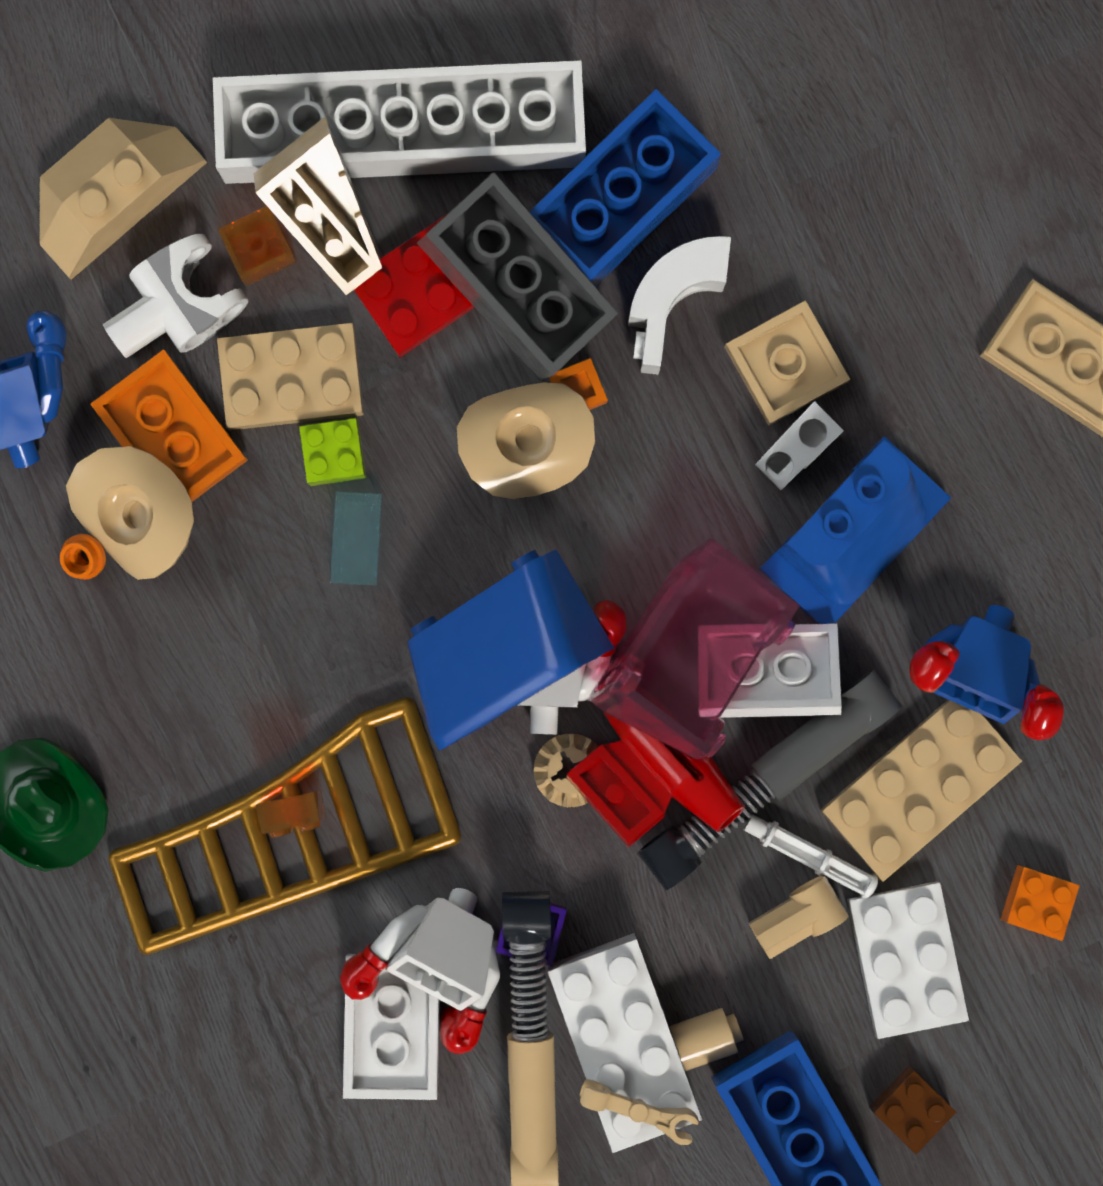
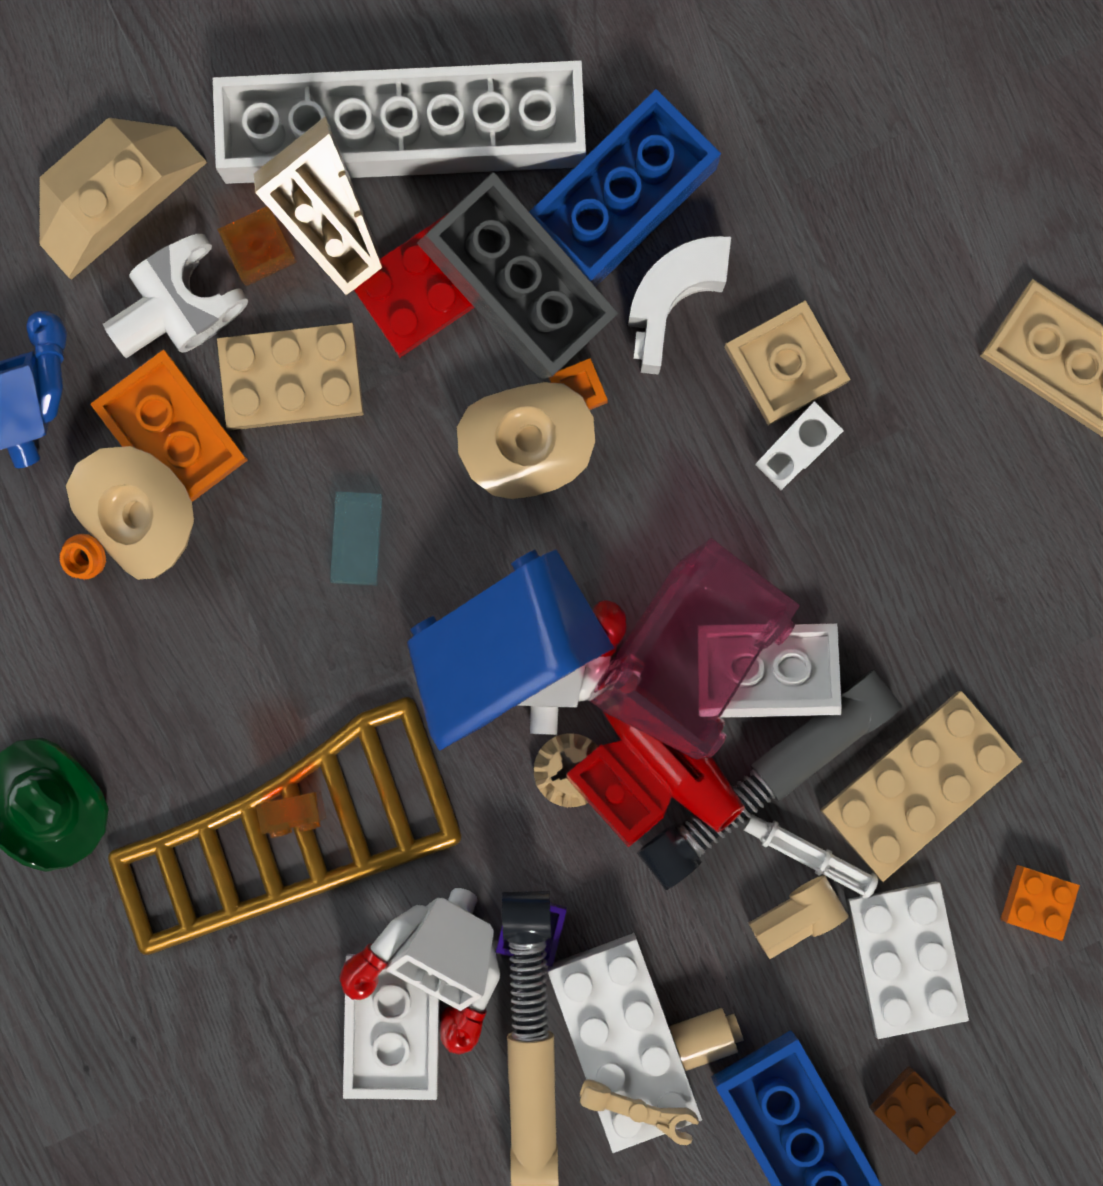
lime piece [299,418,367,486] -> none
blue windscreen [759,436,951,624] -> none
blue torso [909,605,1064,741] -> none

